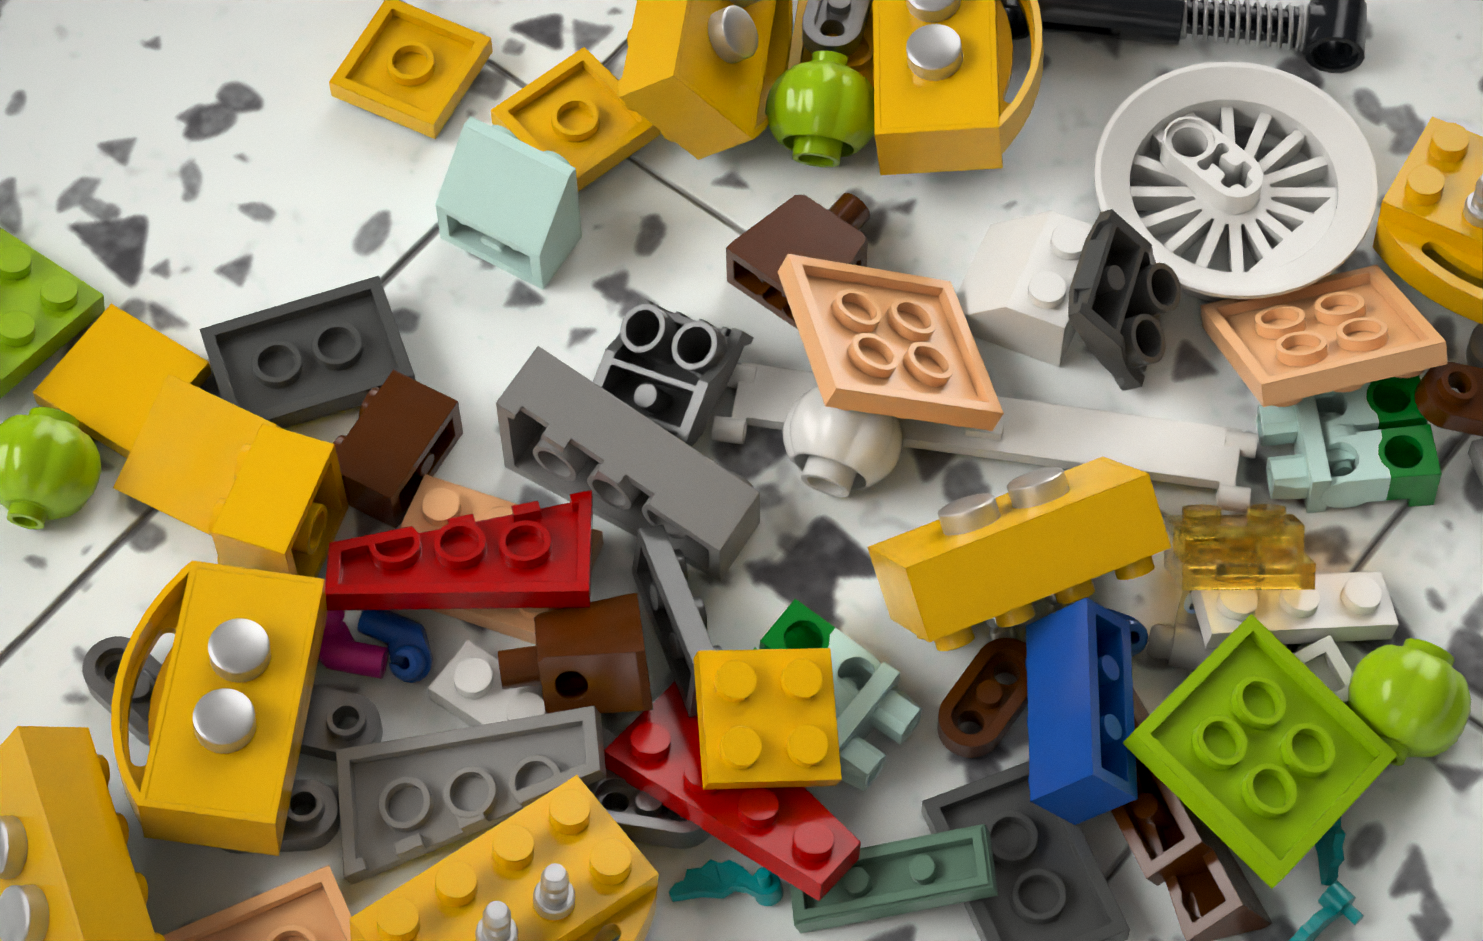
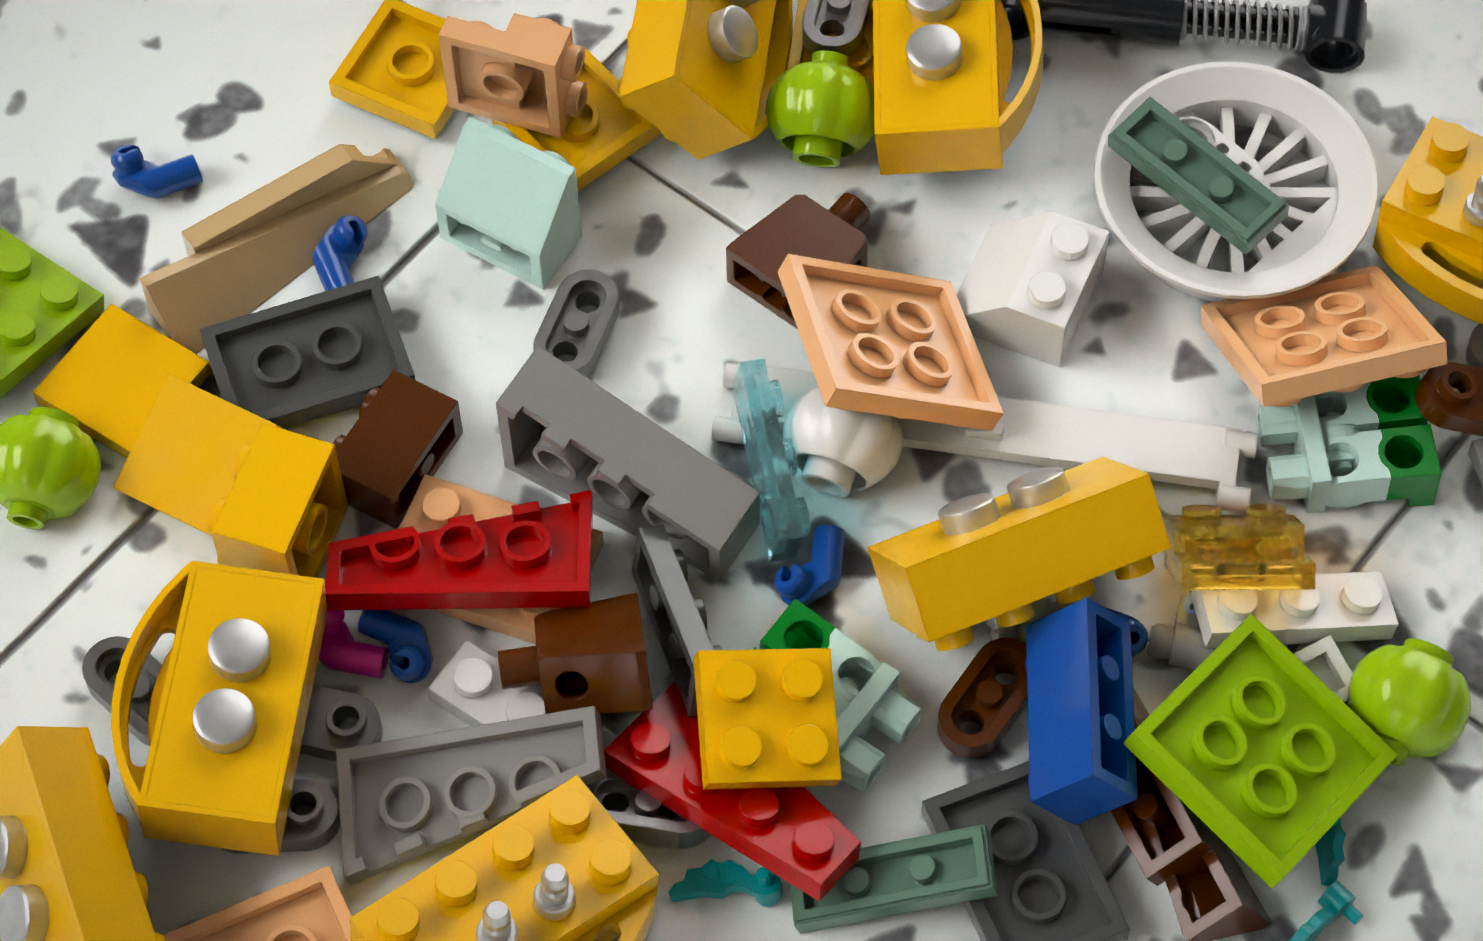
dark grey slope [593,298,754,447] -> none
dark grey slope [1068,209,1181,391] -> none
none -> blue arm [111,145,203,198]
none -> tan wedge [140,144,413,354]
none -> blue arm [312,215,368,291]
none -> light nougat plate [439,13,588,138]
none -> flat silver plate [533,270,619,378]
none -> clear light blue plate [732,359,810,562]
none -> blue arm [774,525,845,606]
none -> sand green tile [1108,97,1289,255]

